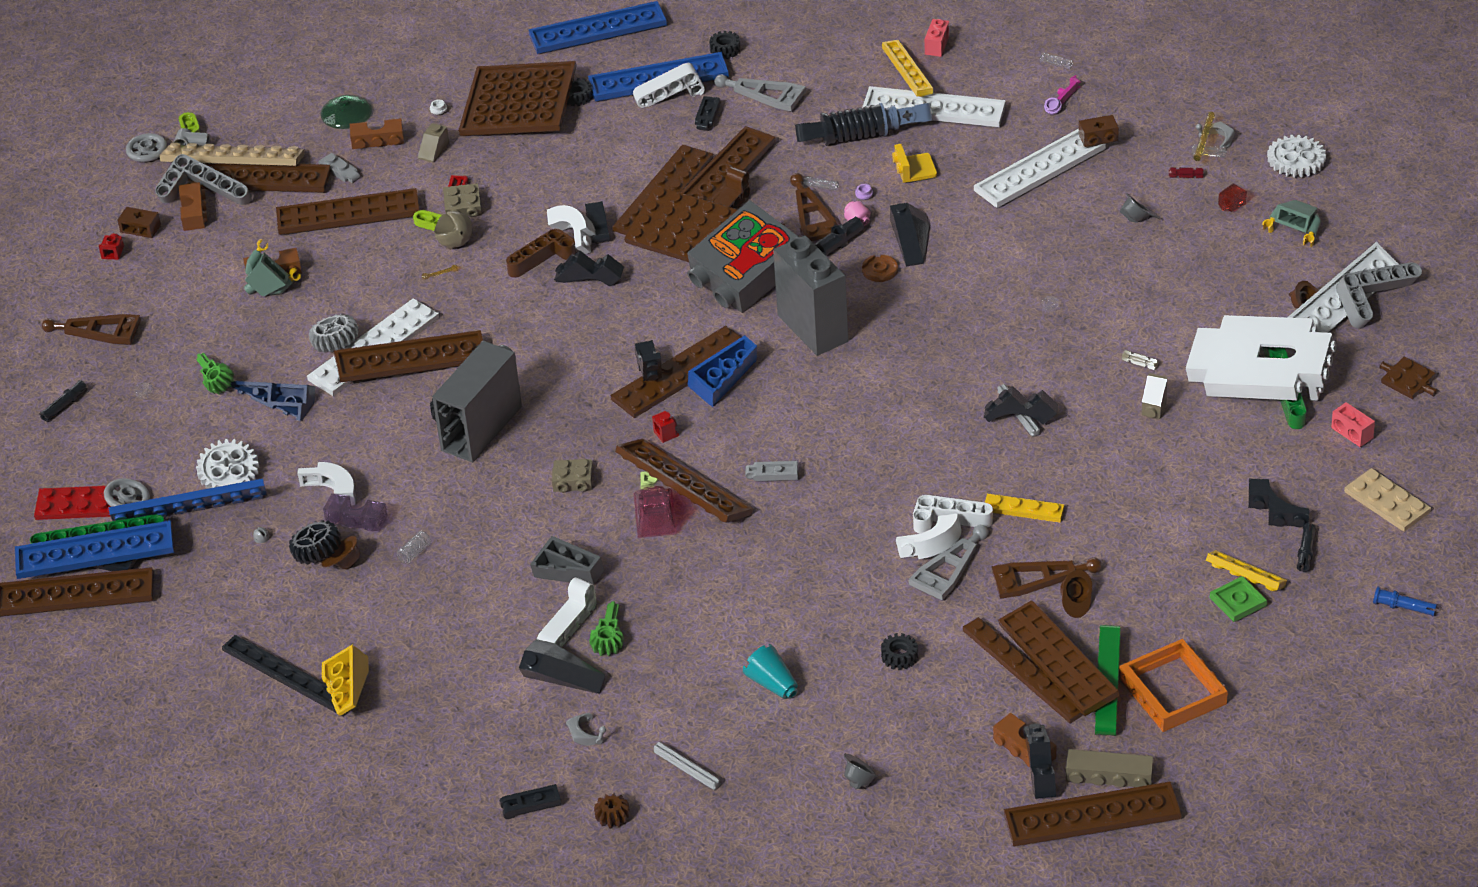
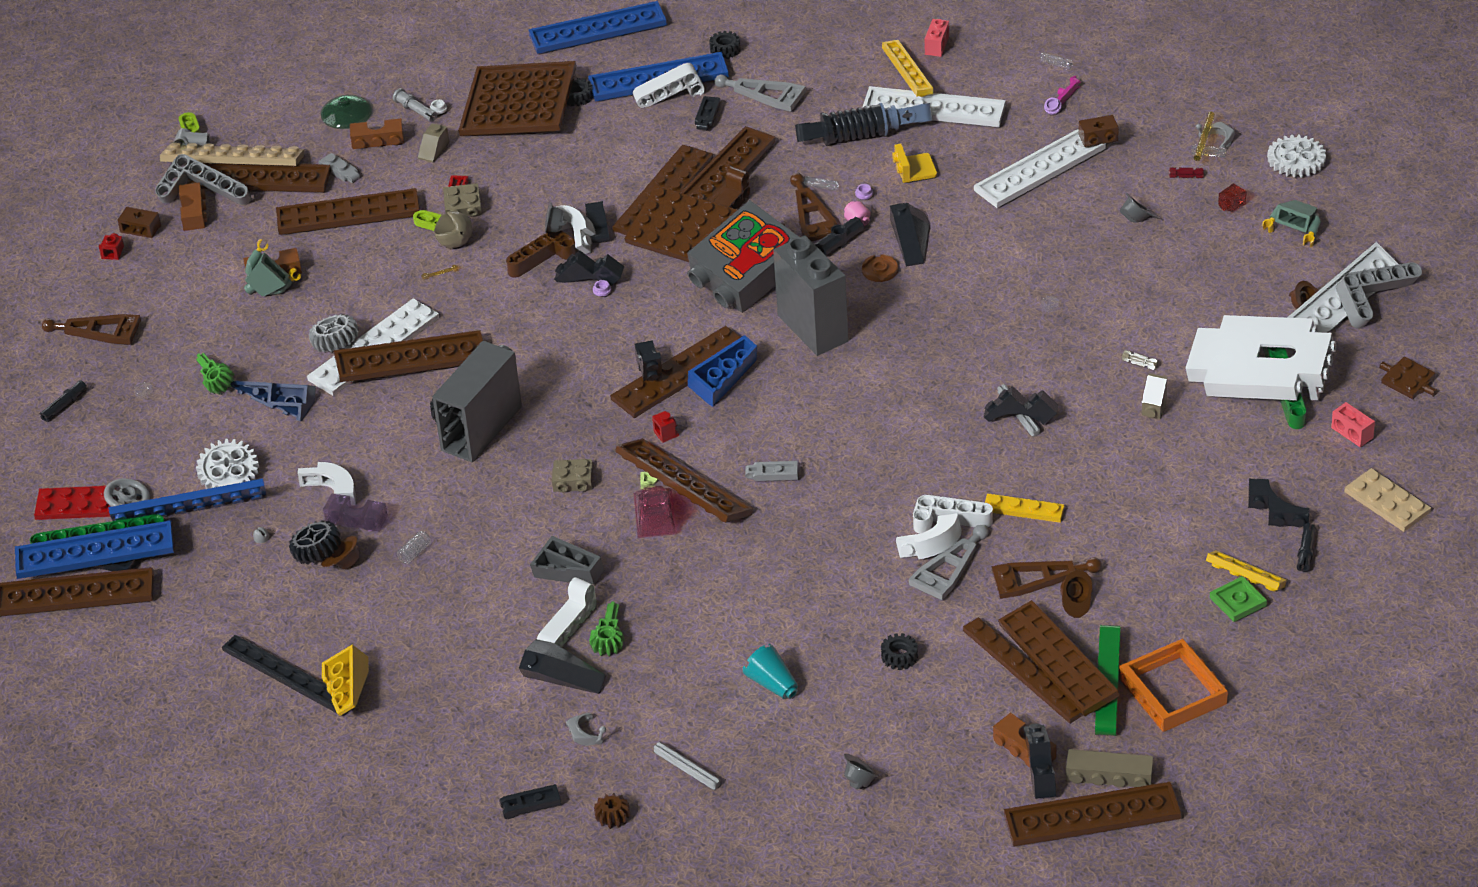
light grey plate [126,133,167,162] -> none
blue pin [1373,586,1437,617] -> none
none -> light grey pin [393,88,437,122]
none -> dark grey piece [545,202,567,234]
none -> lavender plate [593,280,611,296]

